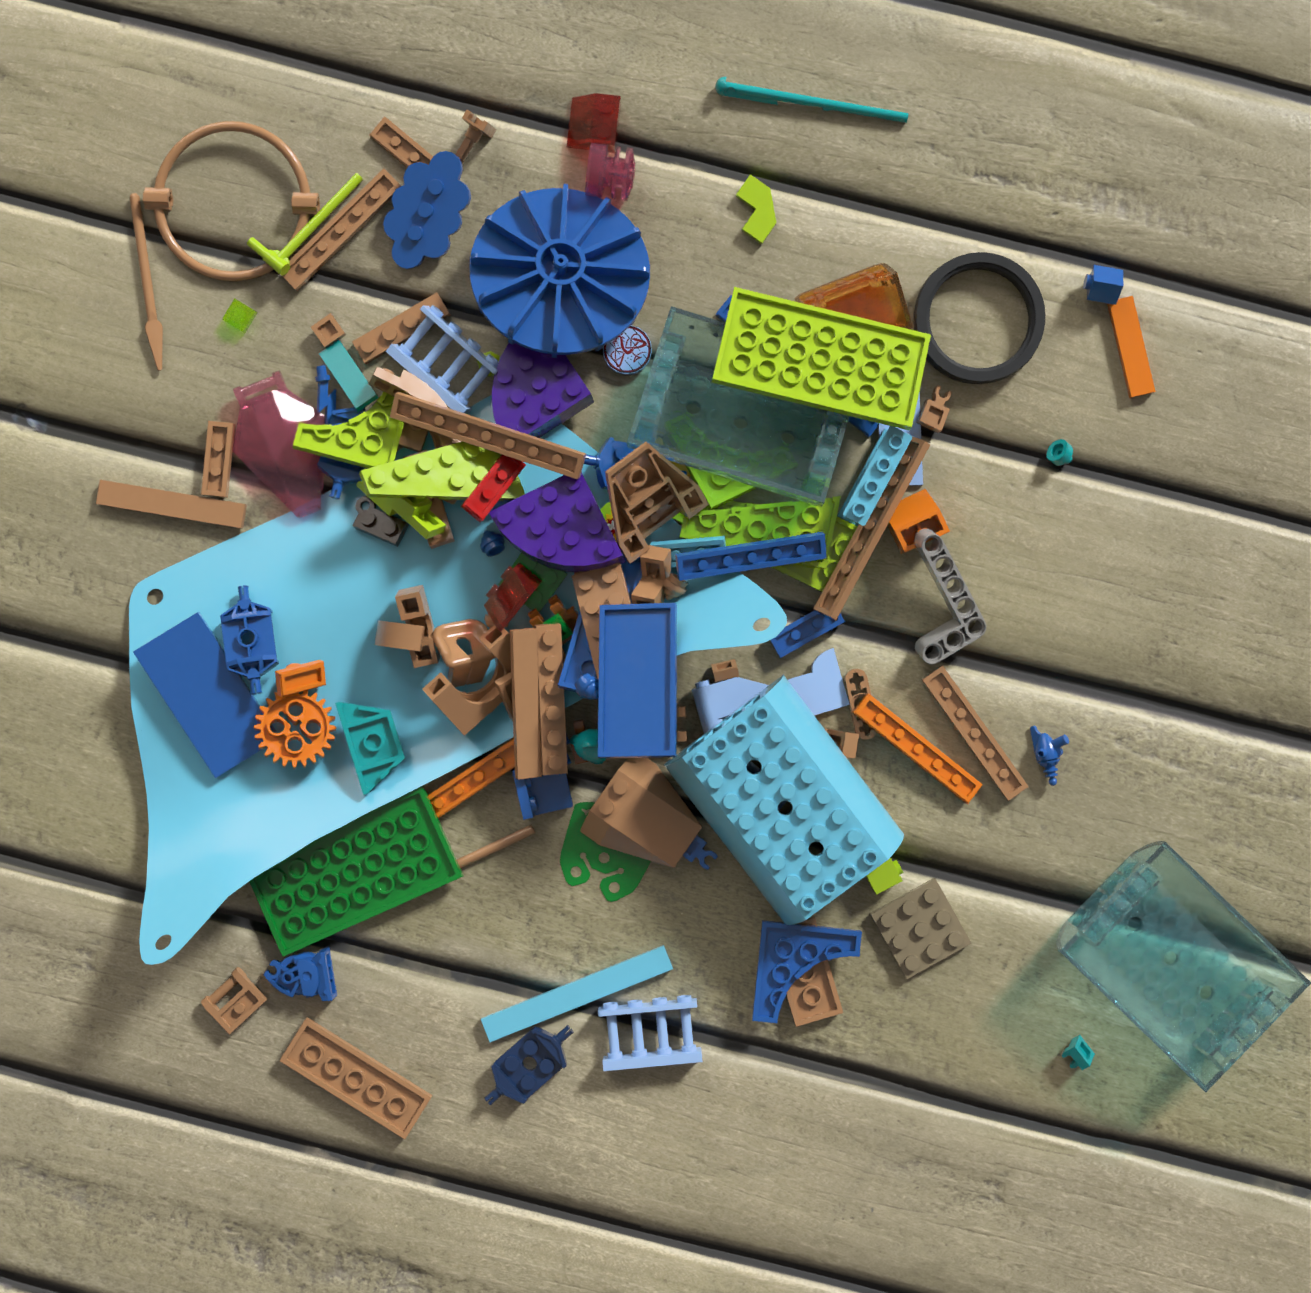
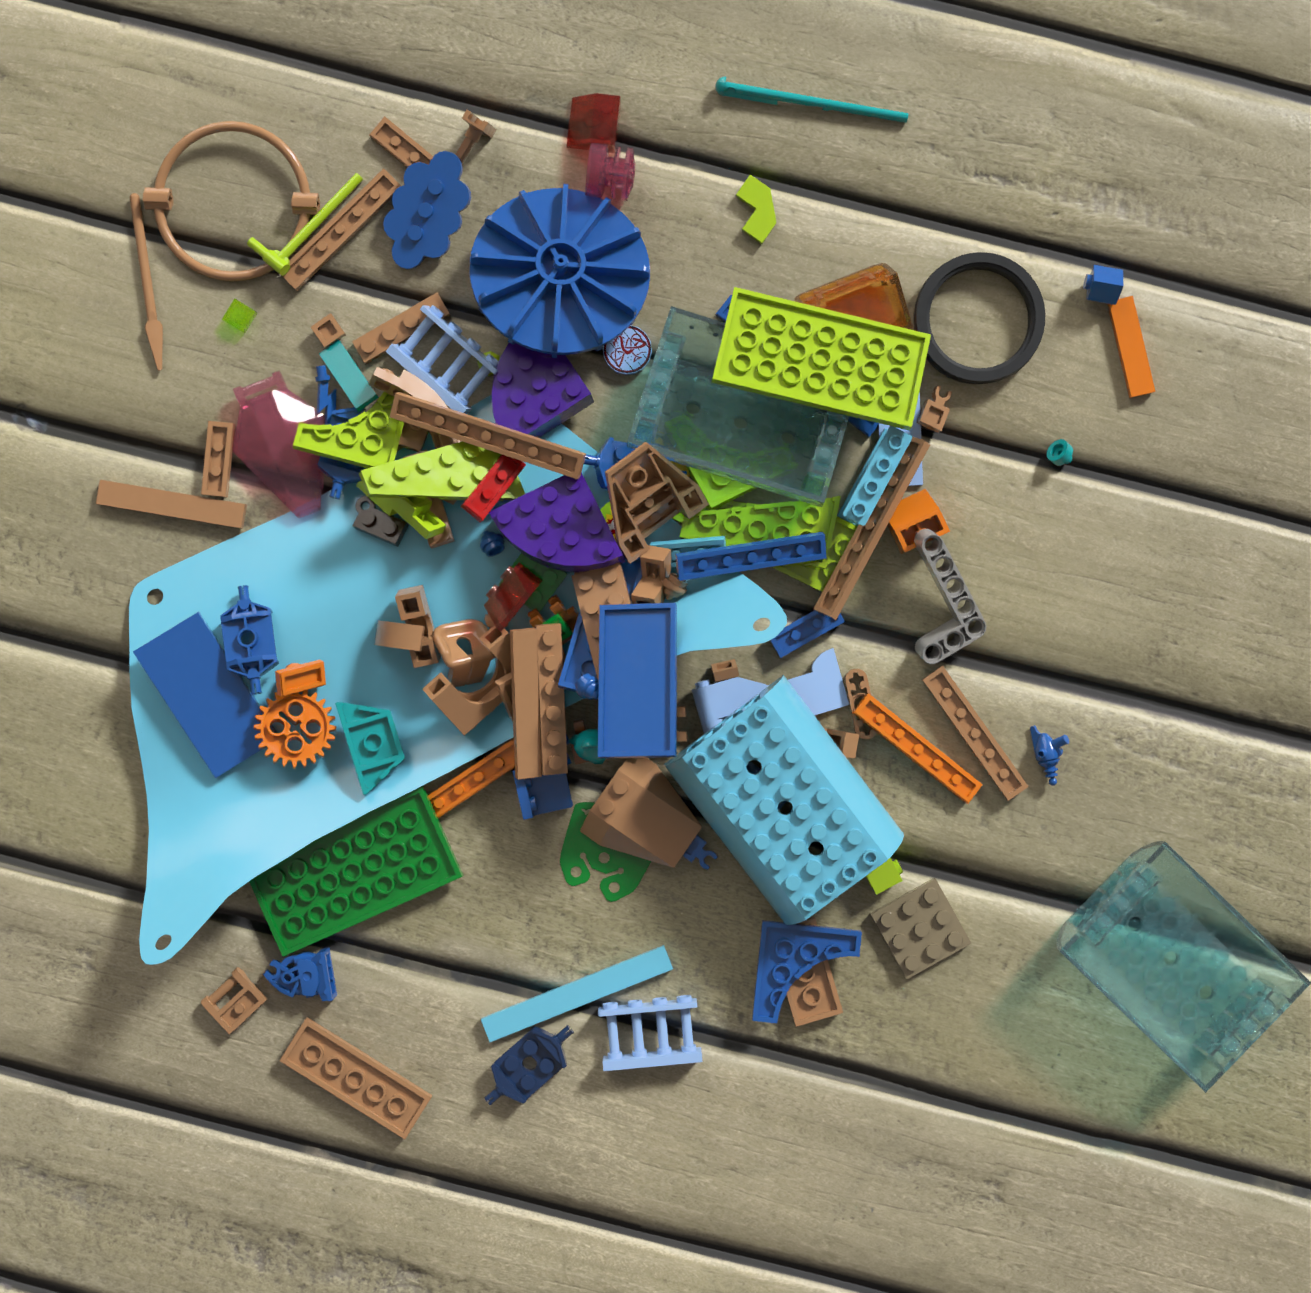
medium nougat bar [457,824,536,869] -> none
teal tile [1062,1035,1095,1070] -> none

